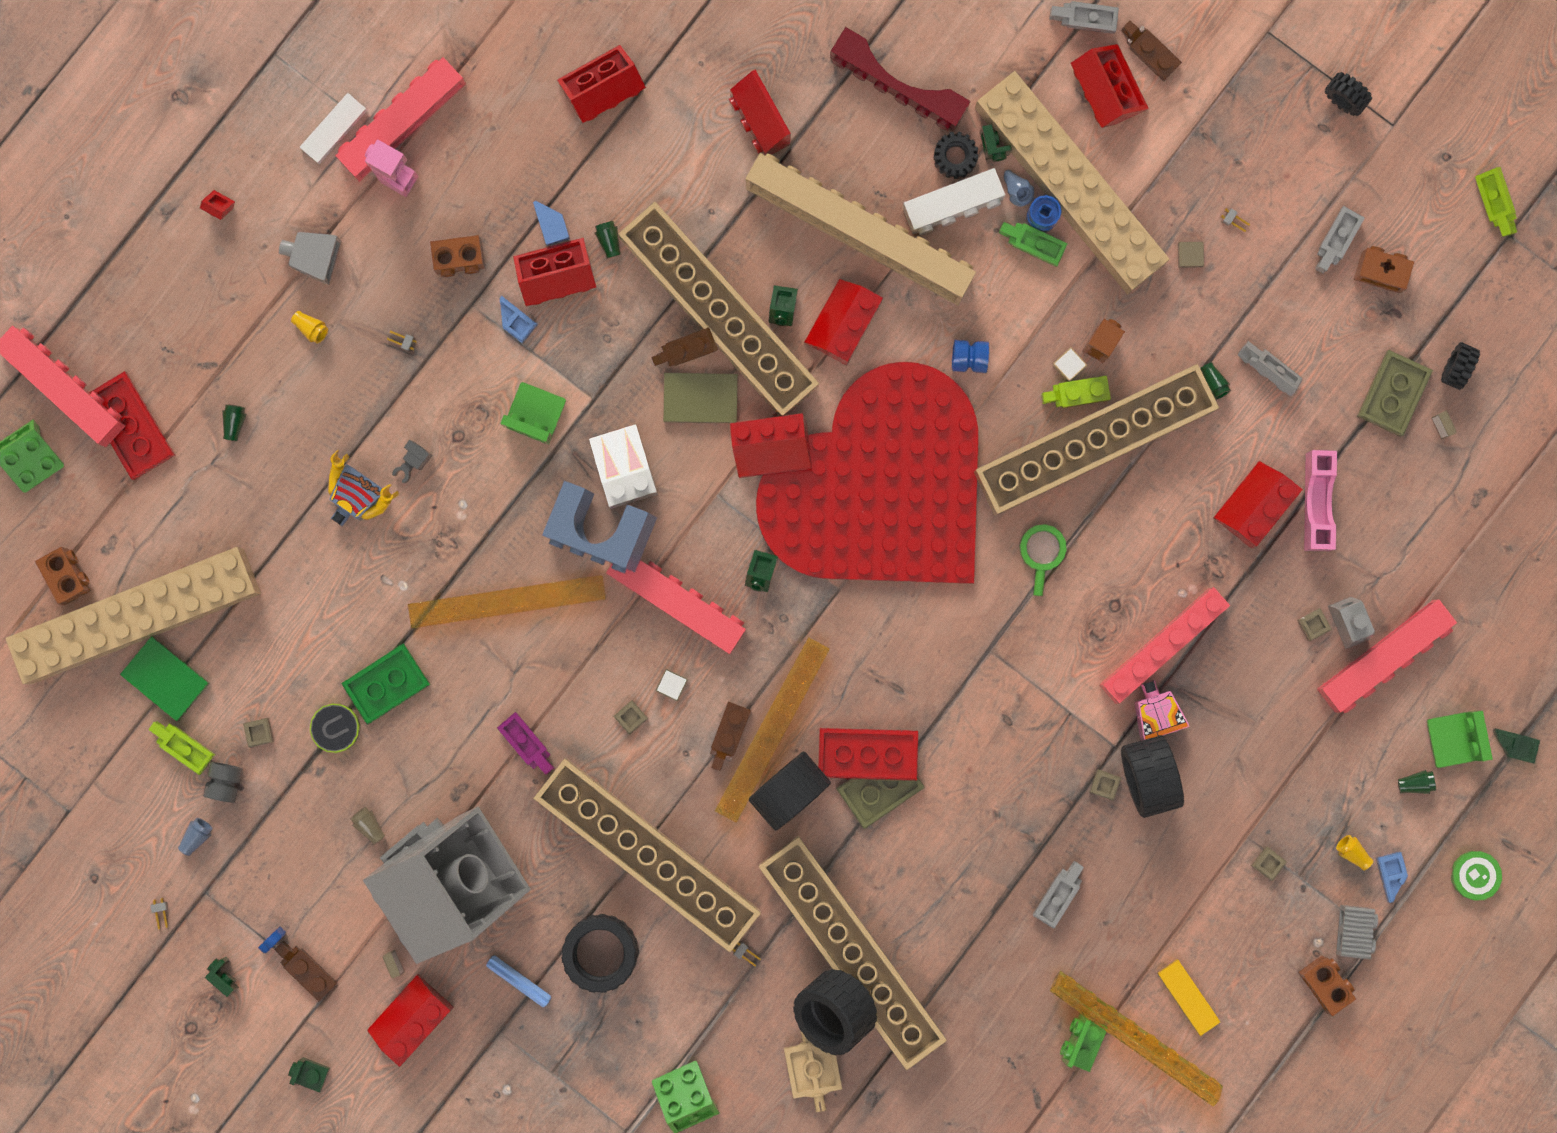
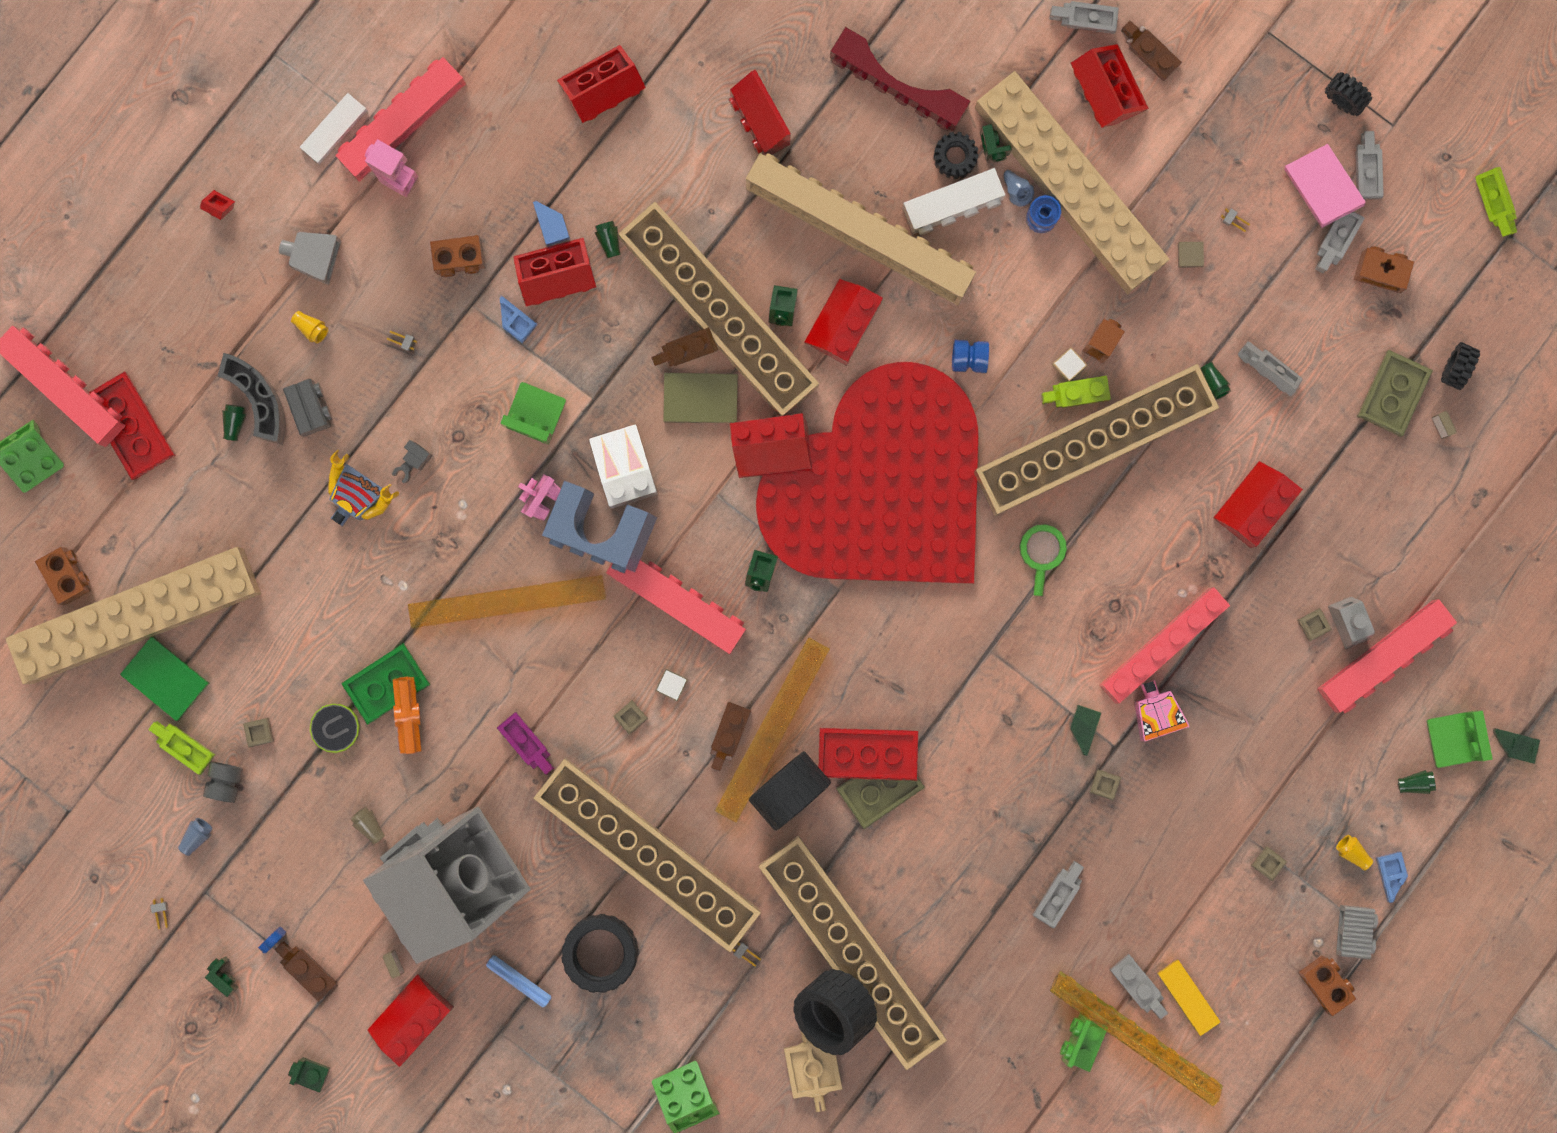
bright green hinge [999,222,1067,267] -> none
black tyre [1121,735,1184,818] -> none
bright pink arch [1304,450,1337,551] -> none
bright green tile [1451,851,1502,900] -> none
none -> dark grey brick [218,353,285,445]
none -> dark grey brick [283,379,332,437]
none -> orange piece [393,677,422,754]
none -> bright pink hips [518,474,561,520]
none -> clear green tile [1070,705,1101,756]
none -> light grey hinge [1109,954,1168,1019]
none -> bright pink tile [1284,144,1366,228]
none -> light grey hinge [1356,131,1383,200]

